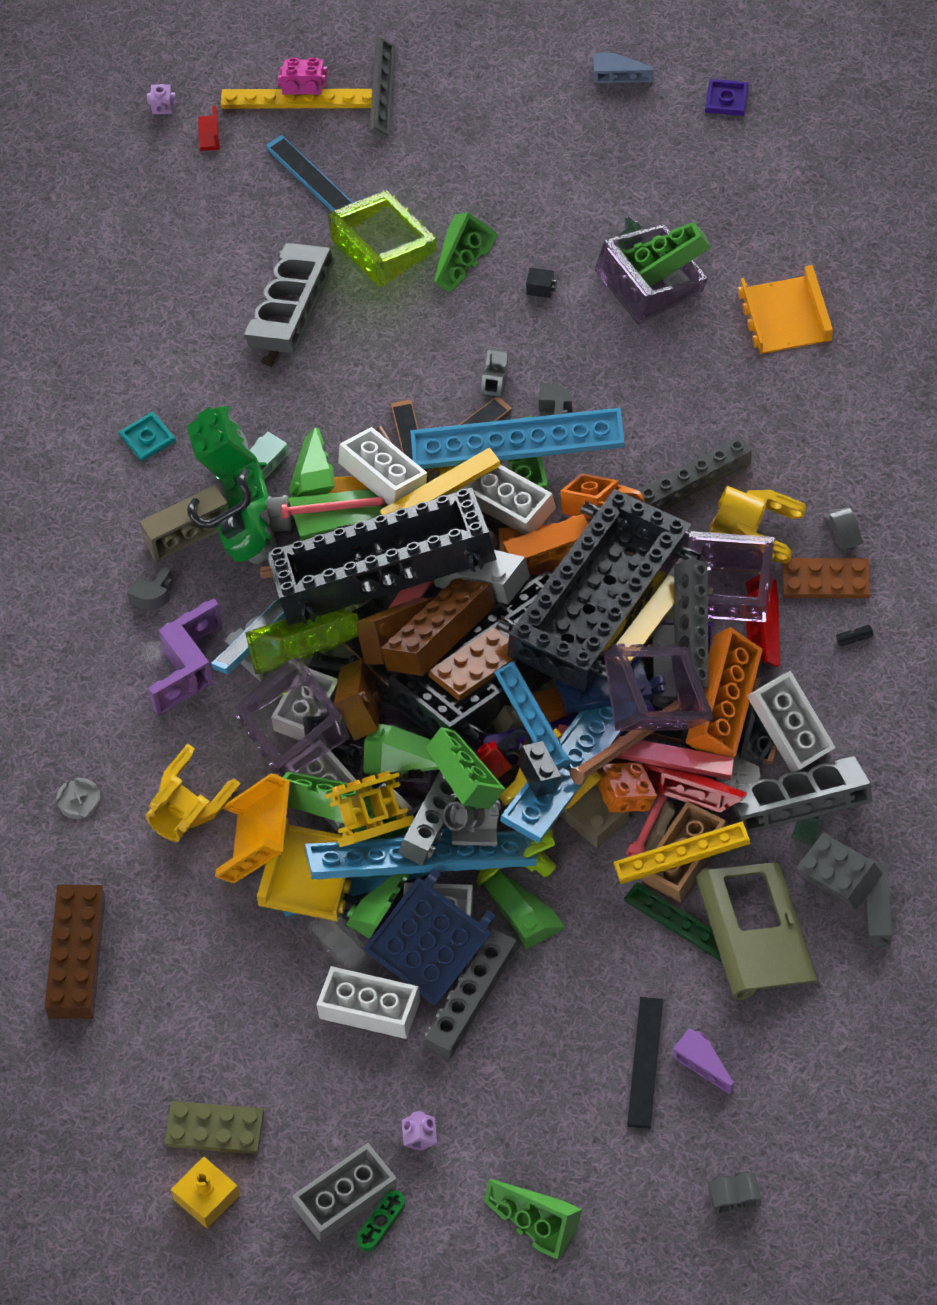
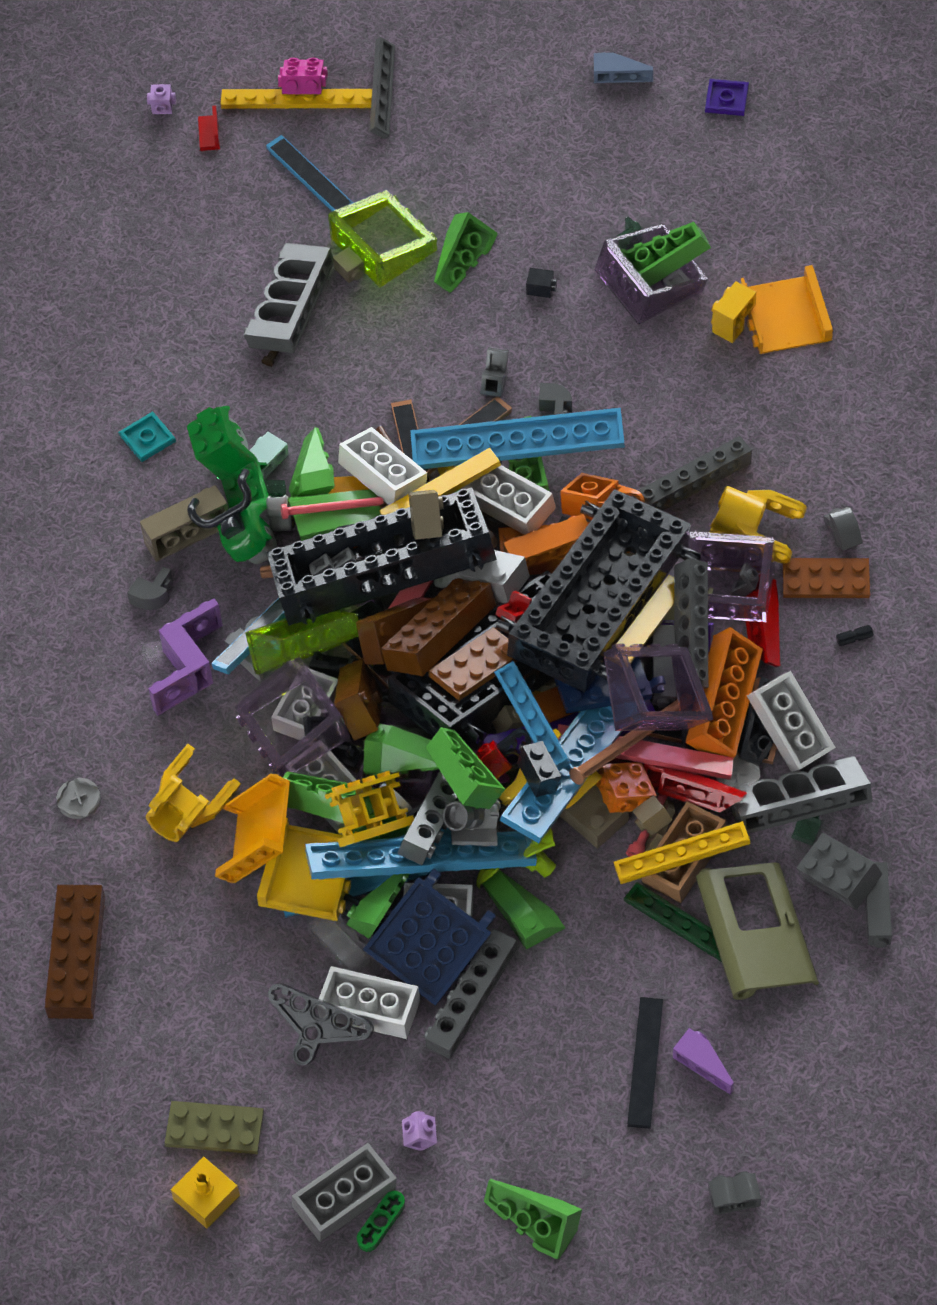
none -> clear green bracket [264,480,286,498]
none -> black beam [268,983,374,1065]
none -> dark grey slope [309,547,356,576]
none -> dark tan brick [333,247,365,283]
none -> dark tan brick [408,489,444,539]
none -> red bracket [495,591,532,623]
none -> dark tan brick [632,795,673,836]
none -> yellow brick [711,281,756,343]
none -> dark grey bracket [730,563,760,600]

